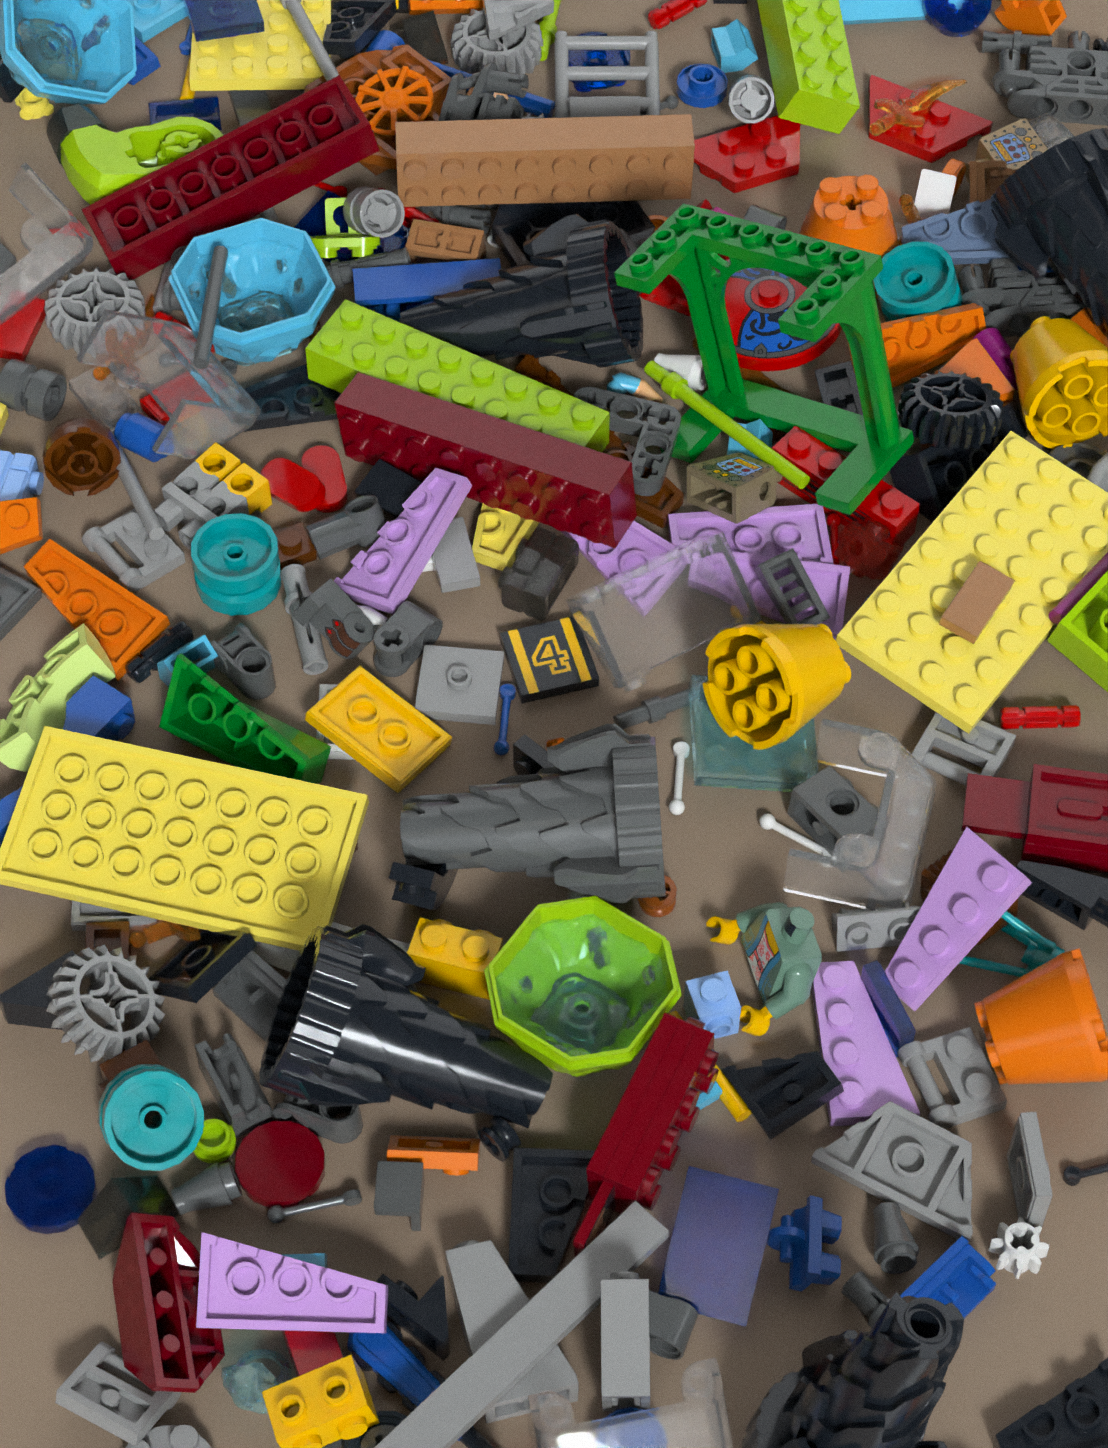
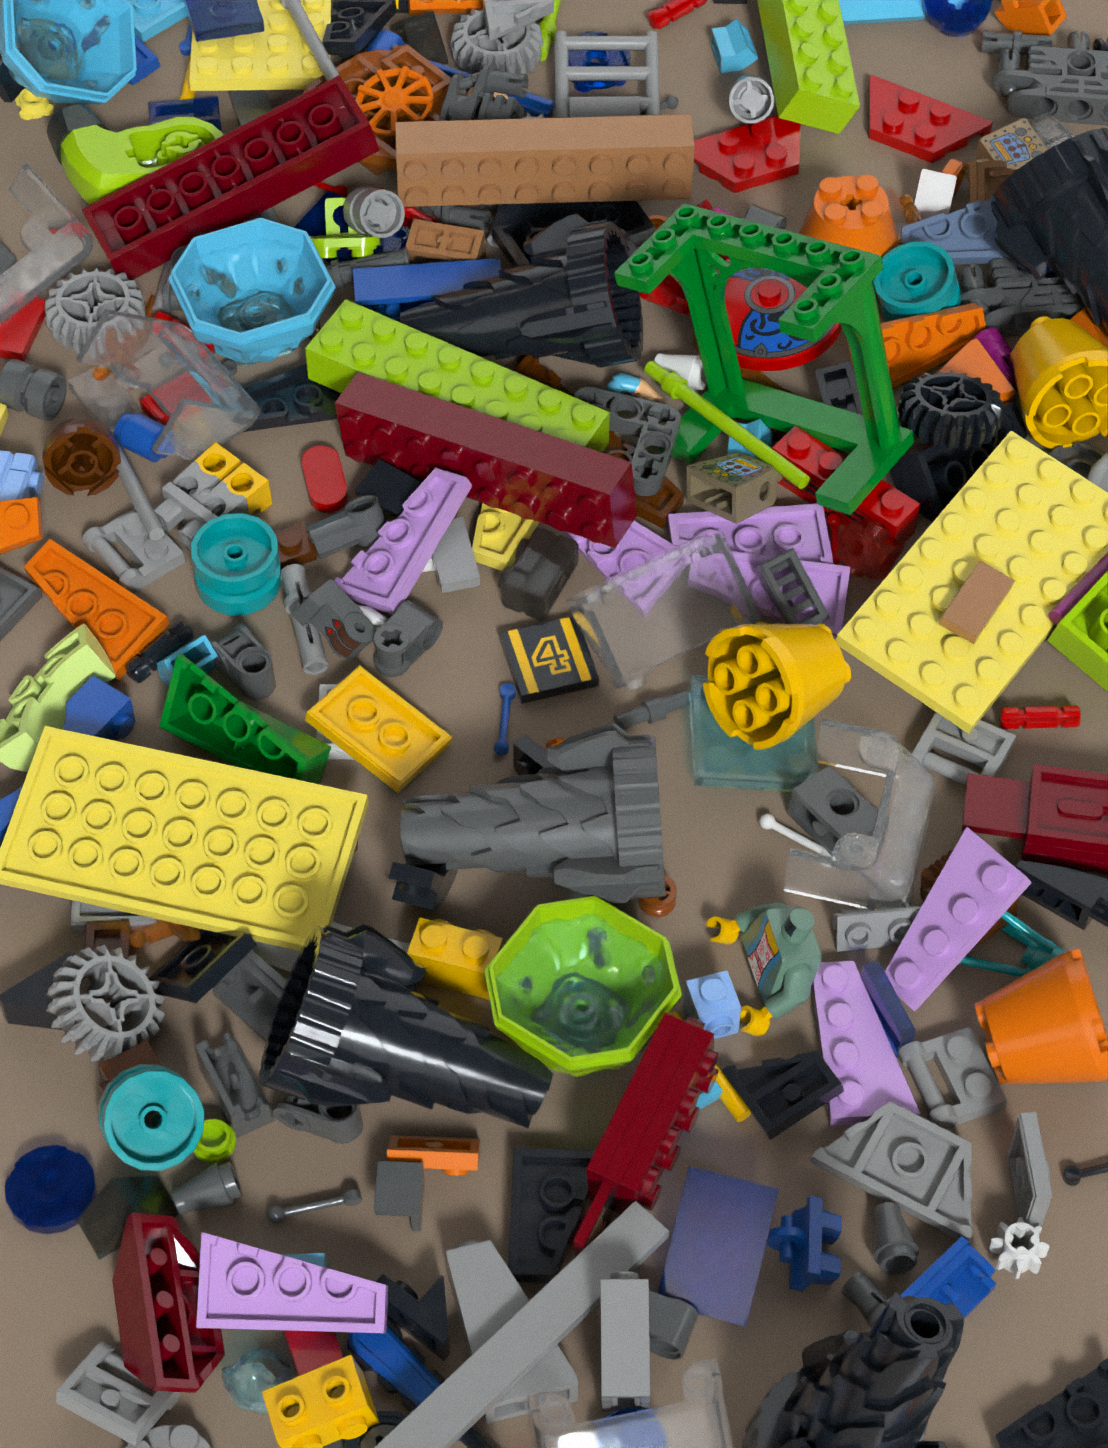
dark grey bar [193,246,228,369] -> none
dark red tile [235,1121,325,1208] -> none
red tile [260,458,326,512] -> none
light grey plate [415,645,504,725] -> none
black bush [478,1116,521,1162] -> none
white hinge [669,741,690,815] -> none
blue plate [676,63,728,108] -> none
clear orange piece [869,79,967,136] -> none

